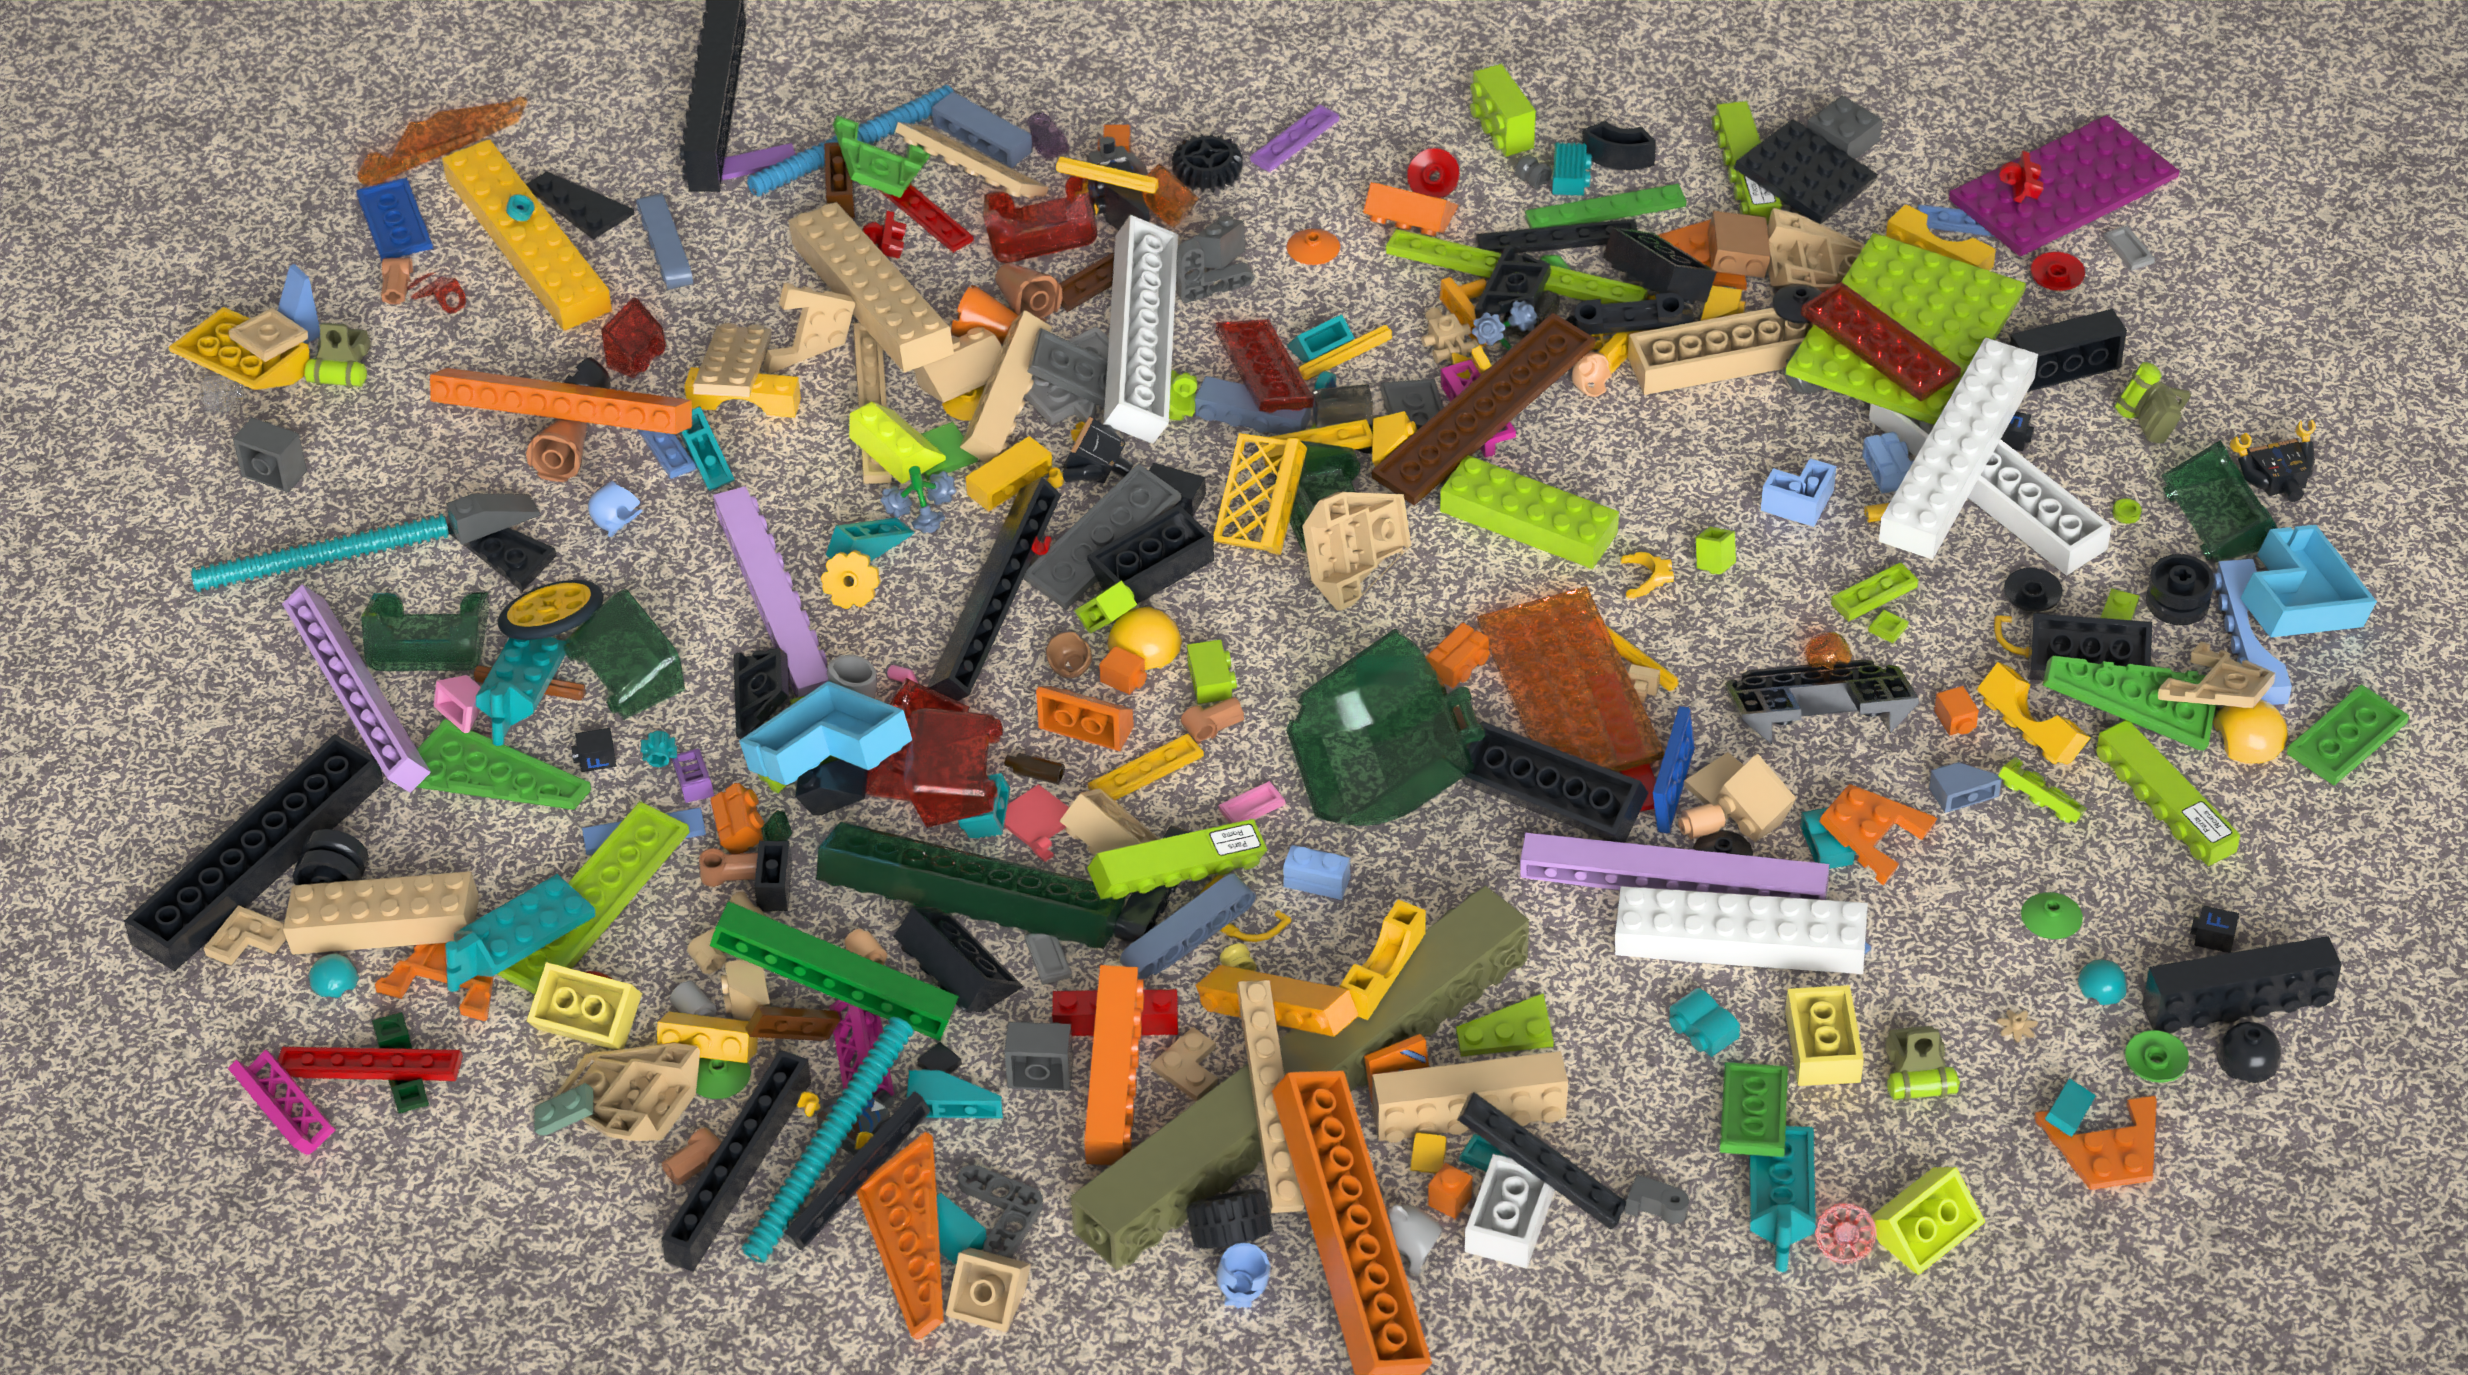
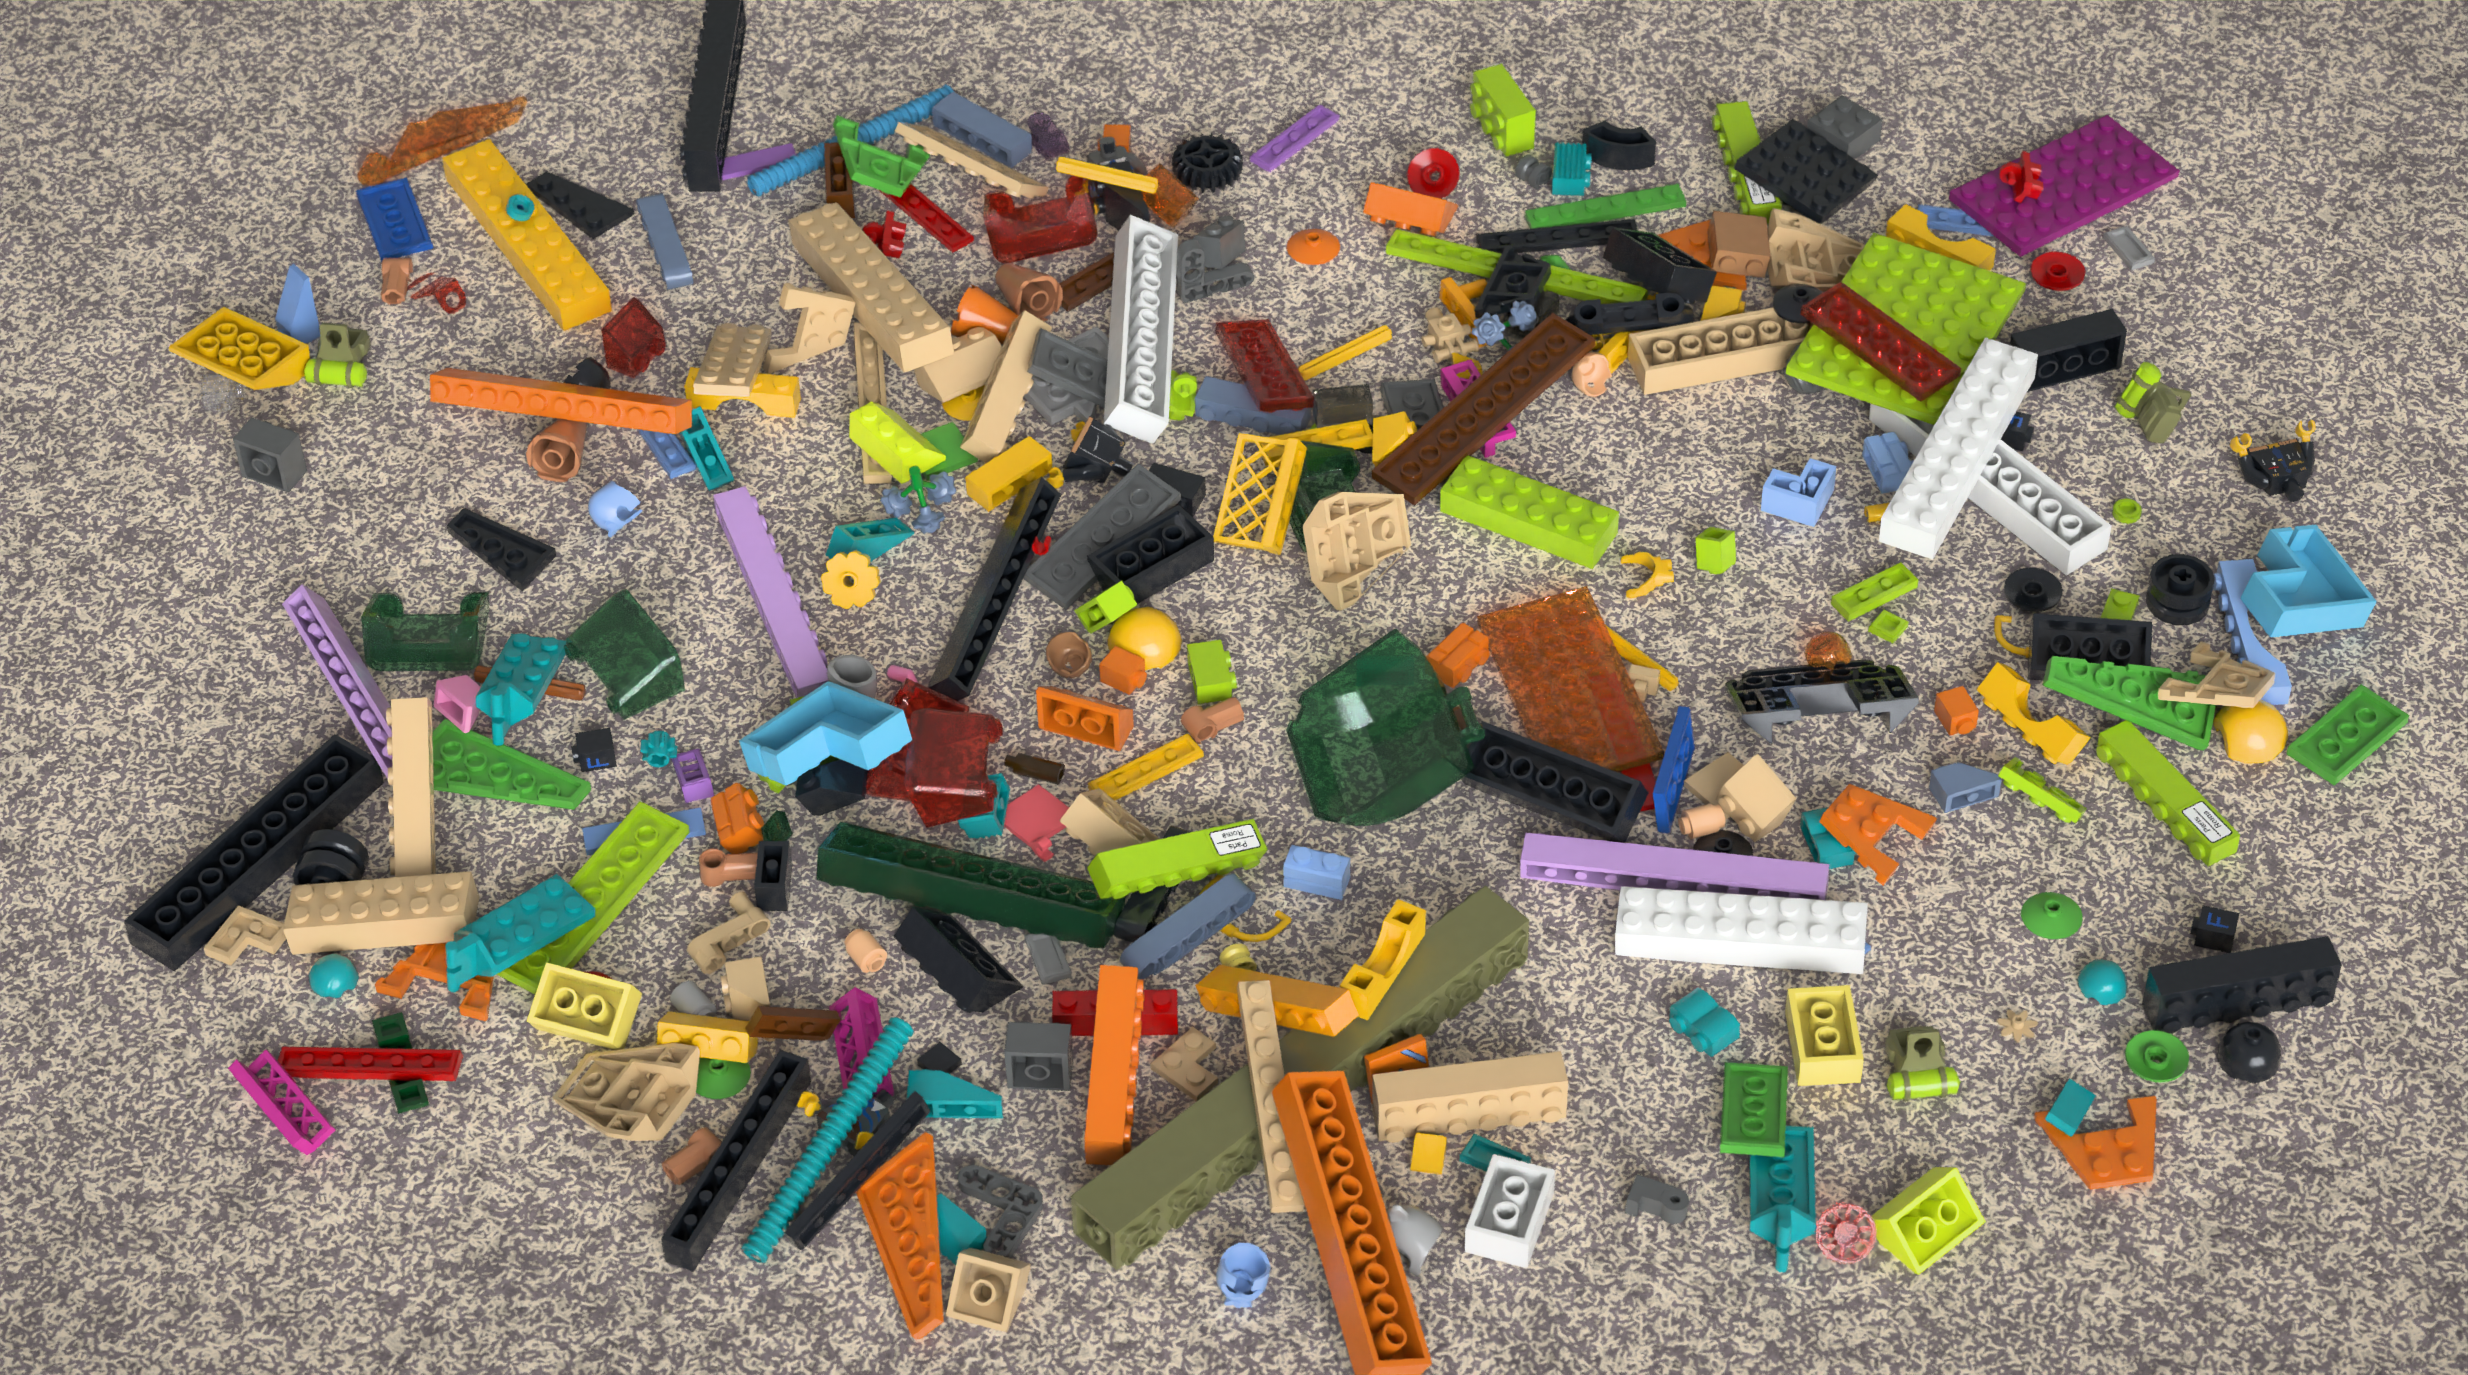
teal piece [191,514,449,592] -> none
tan tile [229,308,308,362] -> none
dark grey slope [446,493,540,545] -> none
wedge [498,580,604,640] -> none
sand green plate [534,1083,593,1136] -> none
green brick [709,901,959,1041] -> none
black wing [734,648,789,740] -> none
black tyre [1186,1189,1273,1249] -> none
bright pink tile [1219,781,1285,824] -> none
teal brick [1287,314,1355,363] -> none
teal tile [1314,371,1336,400] -> none
orange brick [1428,1162,1473,1219] -> none
lime wing [1456,993,1554,1057] -> none
black tile [1457,1092,1626,1230] -> none
yellow tile [1471,346,1492,375] -> none
clear green windscreen [2161,440,2278,562] -> none
none -> tan brick [386,697,436,877]

